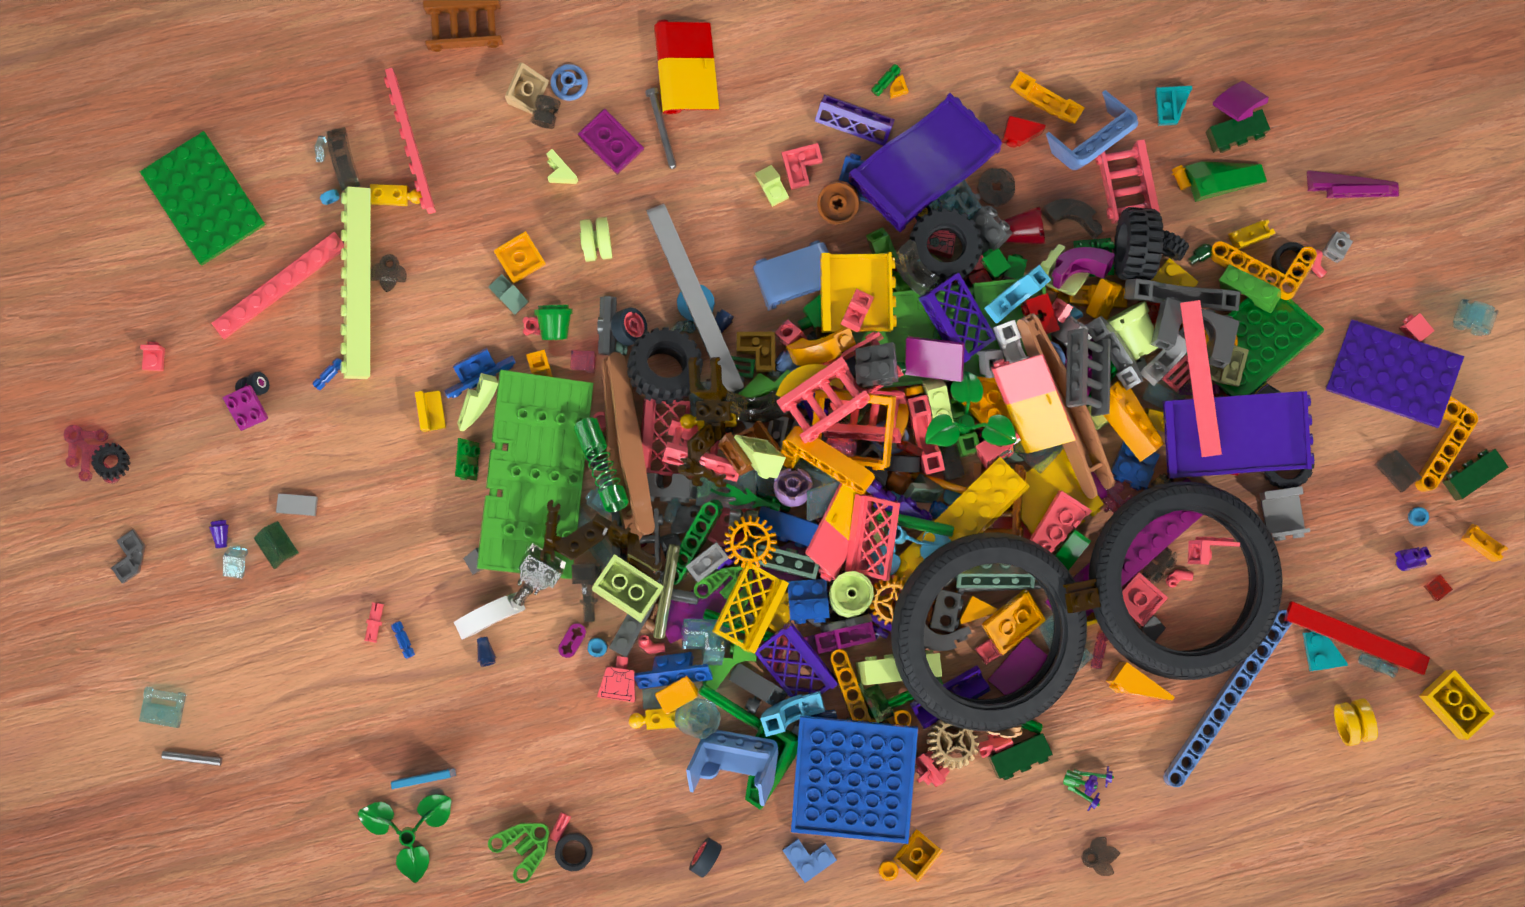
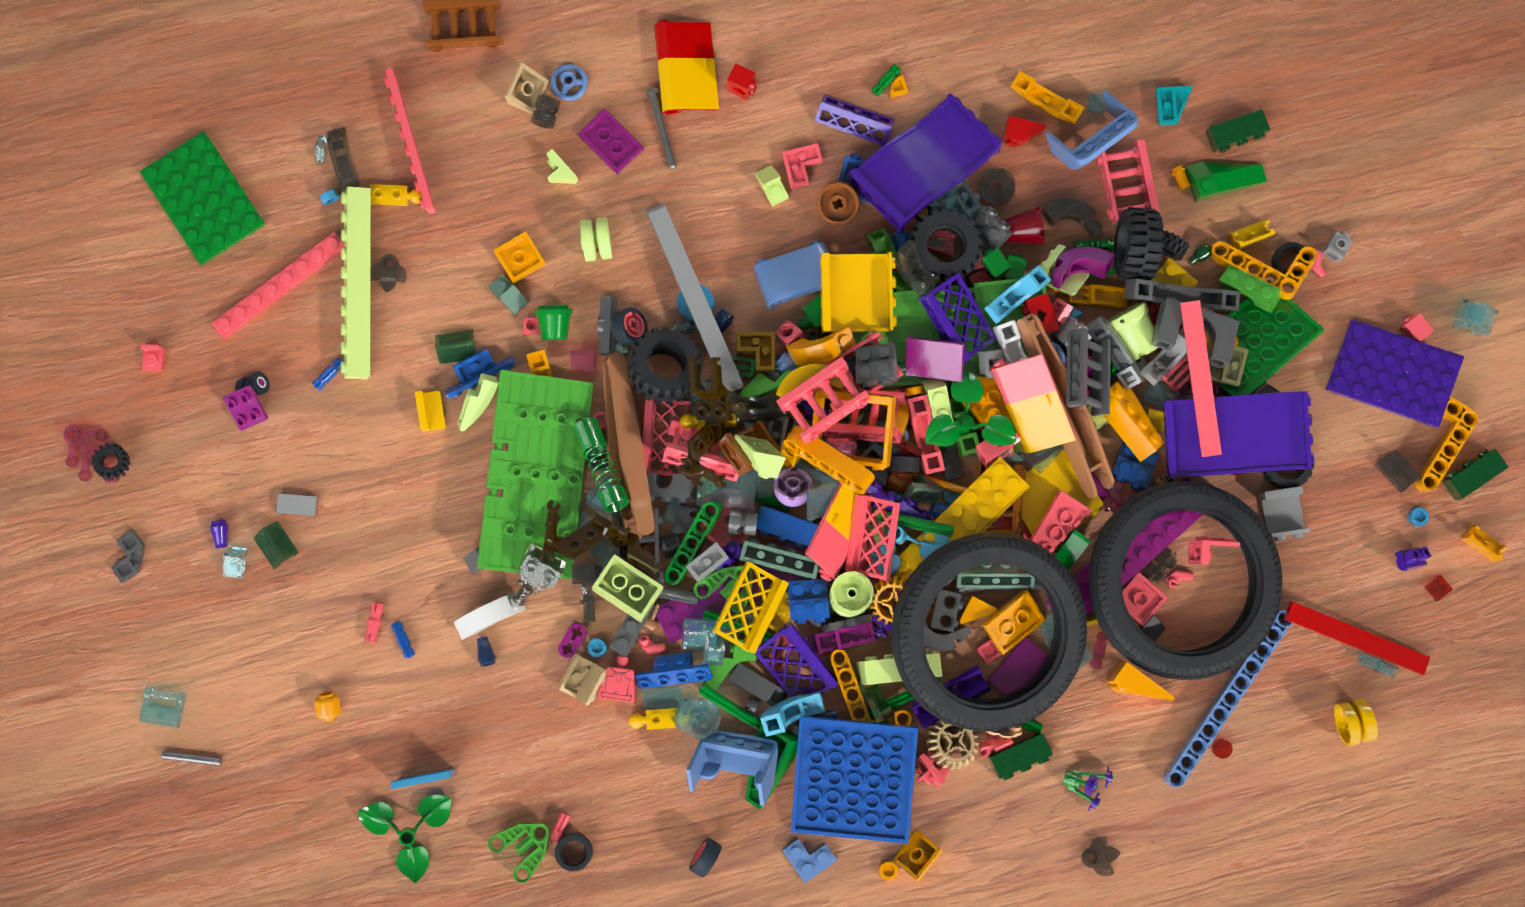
green hinge [455,438,480,481] -> none
olive axle [653,544,680,639] -> none
light orange slope [655,676,698,714] -> none
green piece [710,484,781,511] -> none
light orange gear [724,516,777,569] -> none
coral slope [841,289,874,332] -> none
dark brown plate [1063,579,1101,613] -> none
light orange slope [1086,279,1122,320] -> none
magenta slope [1213,81,1269,121] -> none
teal wing [1303,632,1348,671] -> none
magenta wedge [1307,170,1399,198] -> none
yellow brick [1419,670,1495,740] -> none
none -> light orange head [314,691,341,722]
none -> clear green panel [435,330,477,364]
none -> tan bracket [557,654,606,705]
none -> red brick [727,63,758,100]
none -> blue gear [891,230,910,253]
none -> clear light blue plate [1087,93,1106,113]
none -> clear red tile [1212,739,1233,759]

